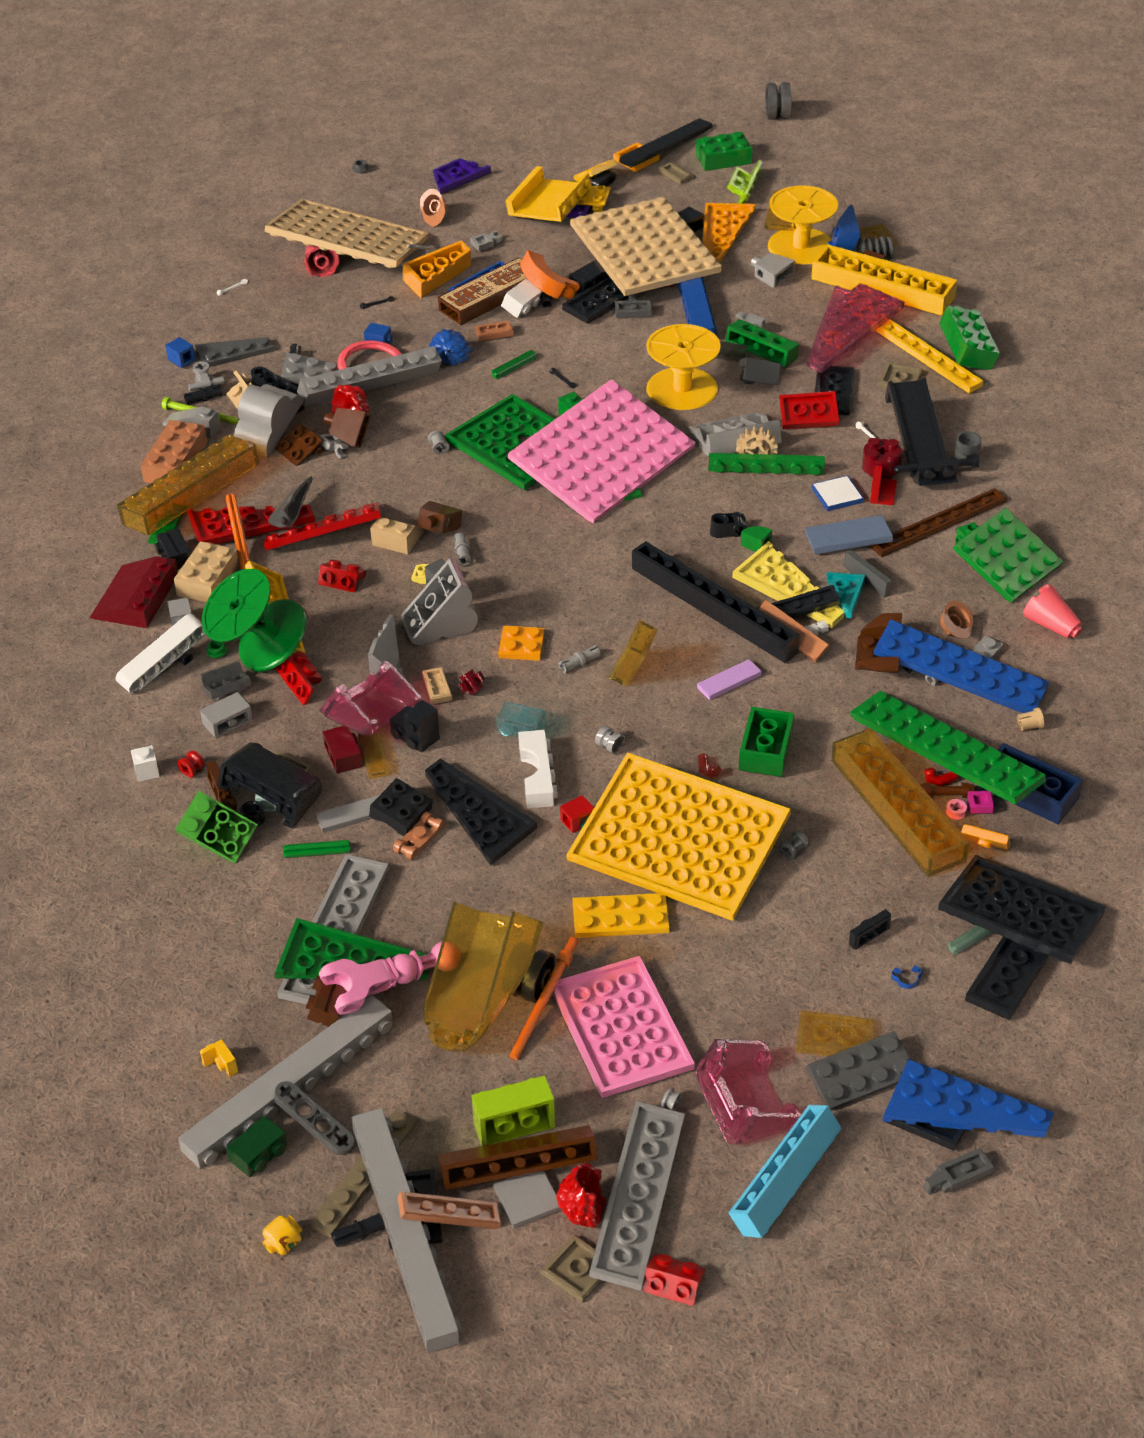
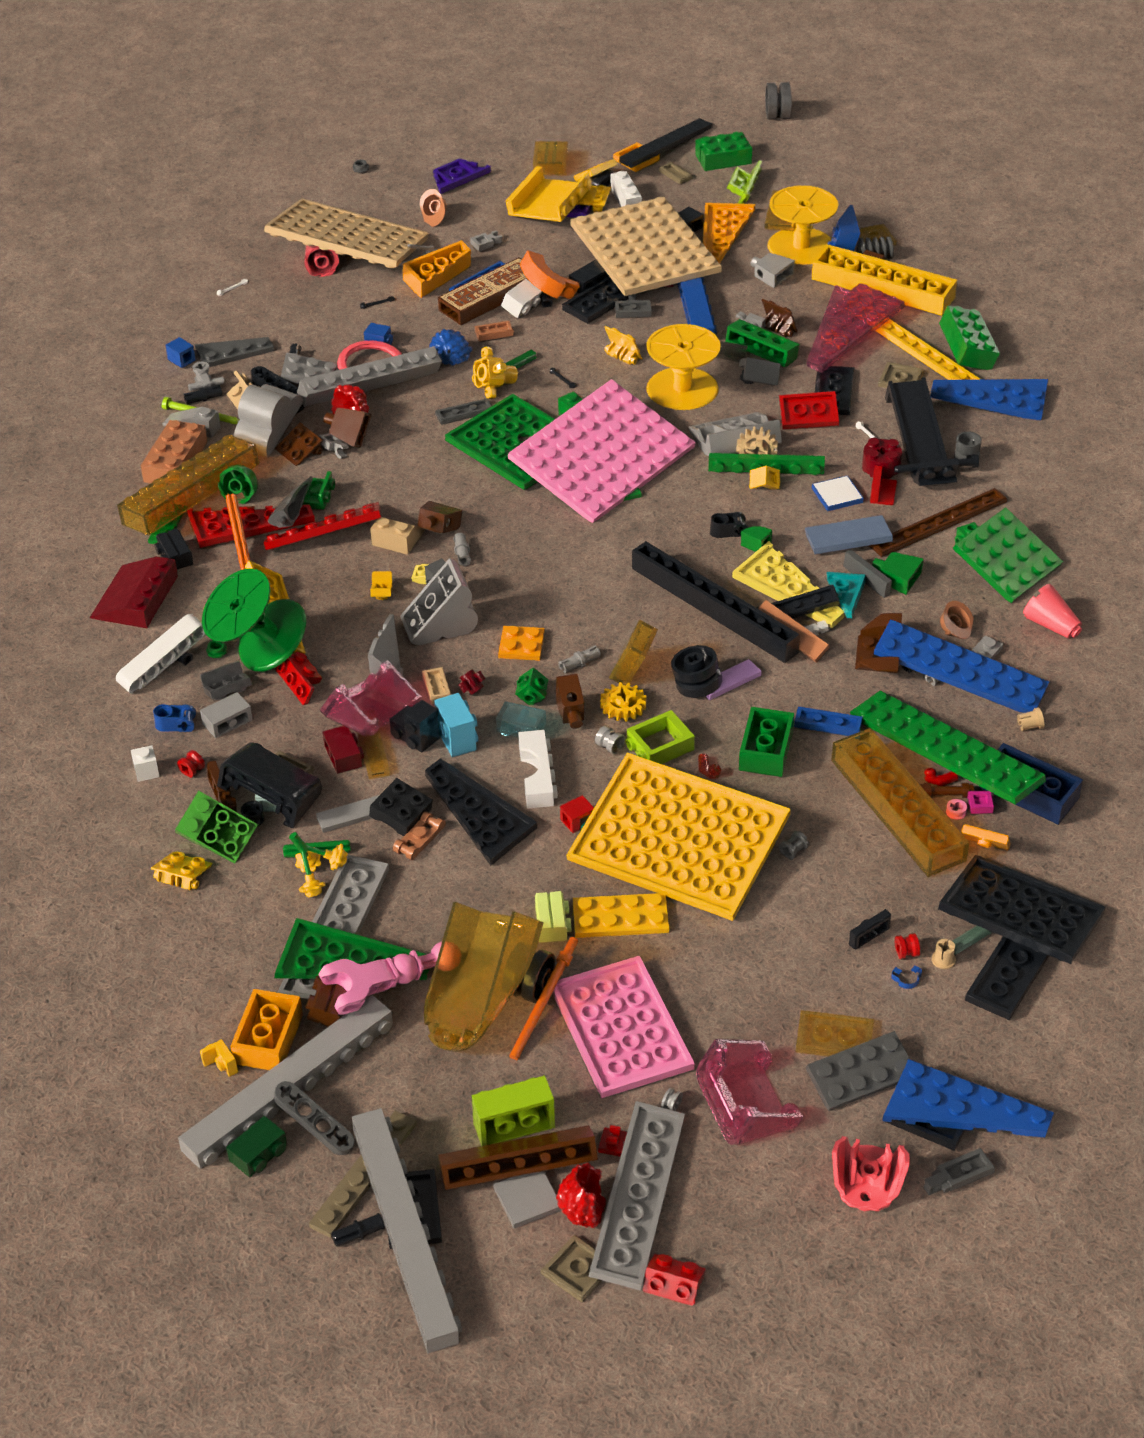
light grey brick [167,598,191,626] -> none
tan brick [174,541,239,602] -> none
yellow head [262,1215,302,1255] -> none
red bracket [318,559,367,593] -> none
nougat tile [398,1191,501,1229] -> none
light grey bush [428,430,449,454] -> none
medium azure brick [729,1105,842,1238] -> none
none -> yellow hinge [151,851,213,890]
none -> blue piece [153,704,196,732]
none -> green cylinder [218,464,258,504]
none -> light orange brick [231,989,303,1070]
none -> yellow plant [289,832,348,897]
none -> green bracket [302,471,335,510]
none -> yellow bracket [370,571,393,600]
none -> medium azure brick [434,693,479,757]
none -> dark grey tile [435,398,492,425]
none -> yellow piece [472,347,518,399]
none -> green brick [515,667,549,705]
none -> clear yellow brick [533,141,568,175]
none -> yellowish green brick [535,891,571,943]
none -> reddish brown torso [556,674,585,729]
none -> red tile [598,1125,627,1157]
none -> yellow gear [600,682,646,722]
none -> yellow hinge [604,326,642,365]
none -> white brick [611,171,642,207]
none -> lime window [625,710,695,764]
none -> black wheel [671,645,722,698]
none -> yellow panel [749,466,780,490]
none -> reddish brown hinge [762,298,798,337]
none -> blue plate [794,706,862,738]
none -> coral piece [832,1136,910,1211]
none -> green torso [872,552,924,595]
none -> red wheel [894,933,920,960]
none -> blue wing [930,379,1048,420]
none -> tan bush [932,939,956,969]

